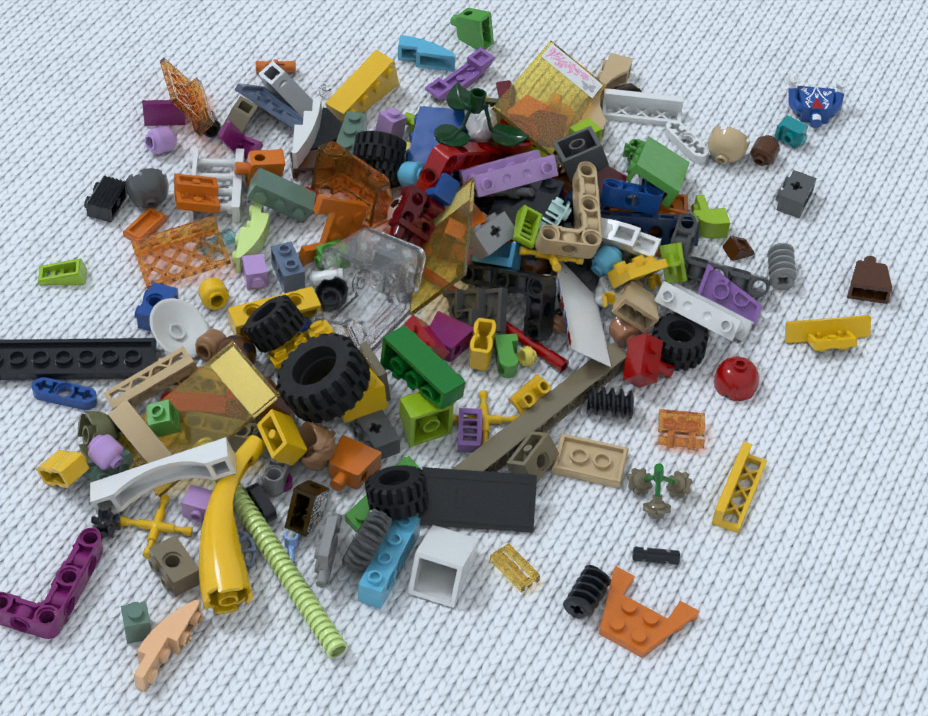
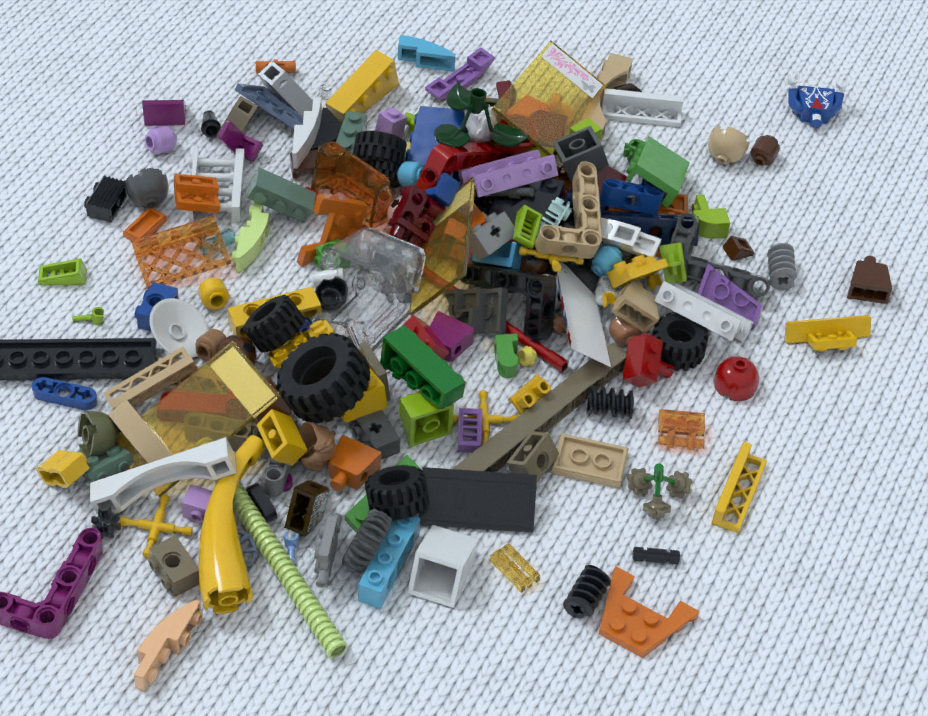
lavender head [88,434,124,470] -> none
sand green brick [121,601,151,644] -> none
bright green brick [146,399,181,437] -> none
clear orange fence [160,57,215,136] -> none
orange torso [234,149,285,187] -> none
lavender brick [242,253,269,290] -> none
sand blue brick [271,241,305,293] -> none
bright green torso [450,8,494,50] -> none
yellow brick [469,318,496,371] -> none
white beam [665,120,709,164] -> none
teal brick [775,115,808,149] -> none
dark grey brick [775,170,817,218] -> none
none -> lime hand [72,307,104,325]

